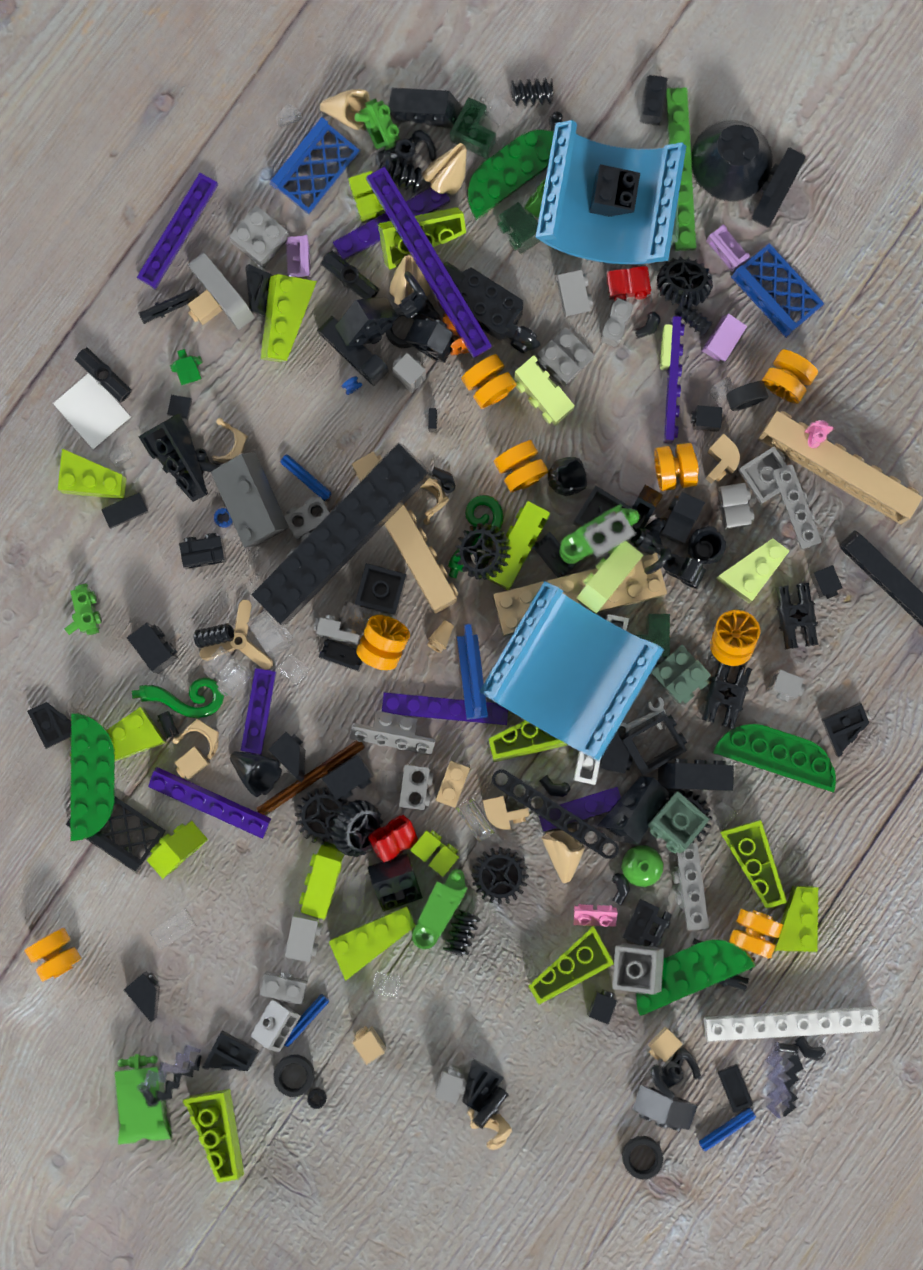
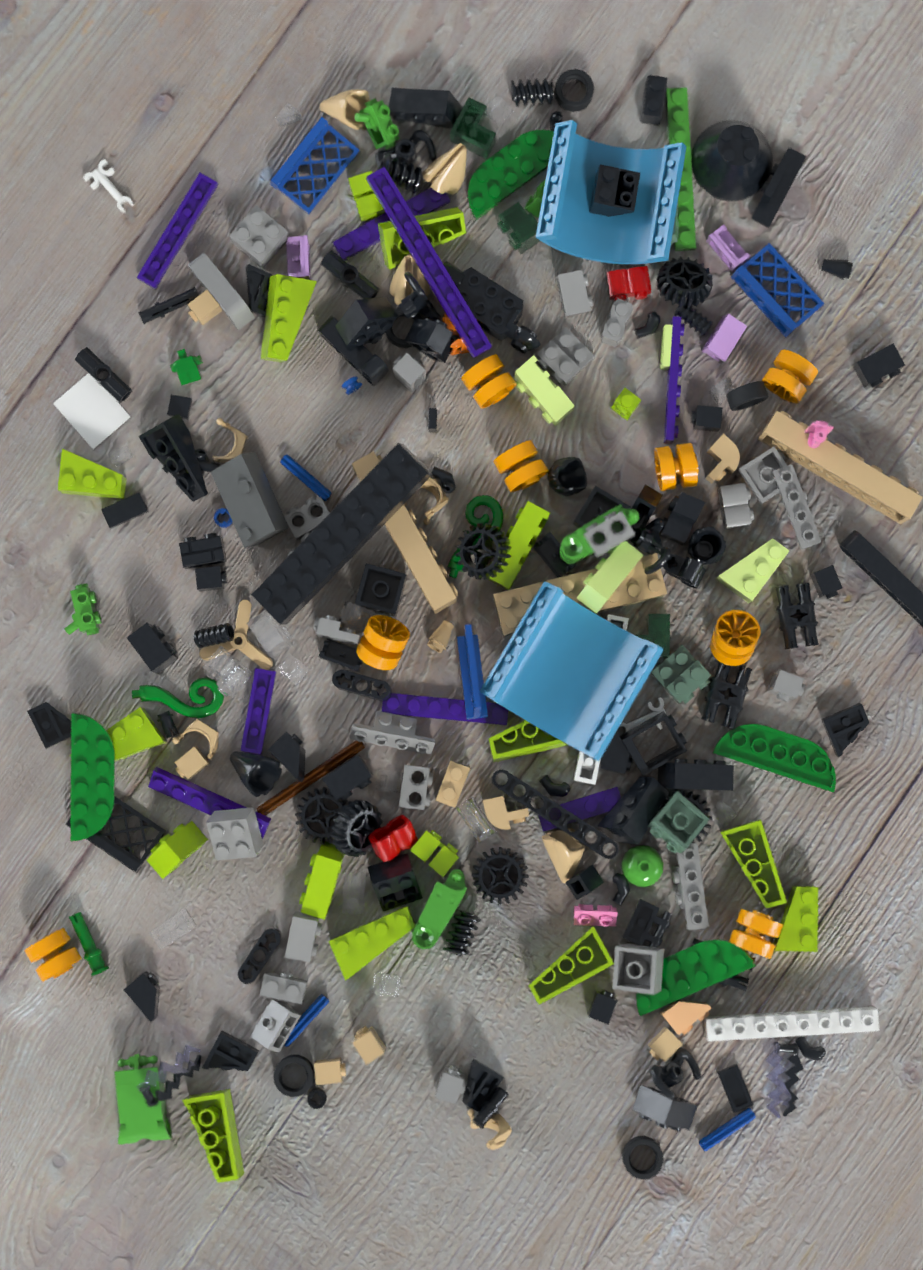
none -> green pin [69,912,109,977]
none -> white bar [83,159,134,213]
none -> black brick [195,566,228,592]
none -> light grey brick [206,807,264,861]
none -> black beam [238,928,281,984]
none -> tan brick [314,1058,346,1085]
none -> black beam [332,670,392,701]
none -> black tyre [555,69,594,112]
none -> black brick [565,864,604,900]
none -> lime brick [610,388,641,421]
none -> light nougat slope [660,999,712,1035]
none -> black cone [821,259,853,280]
none -> black brick [853,343,905,388]

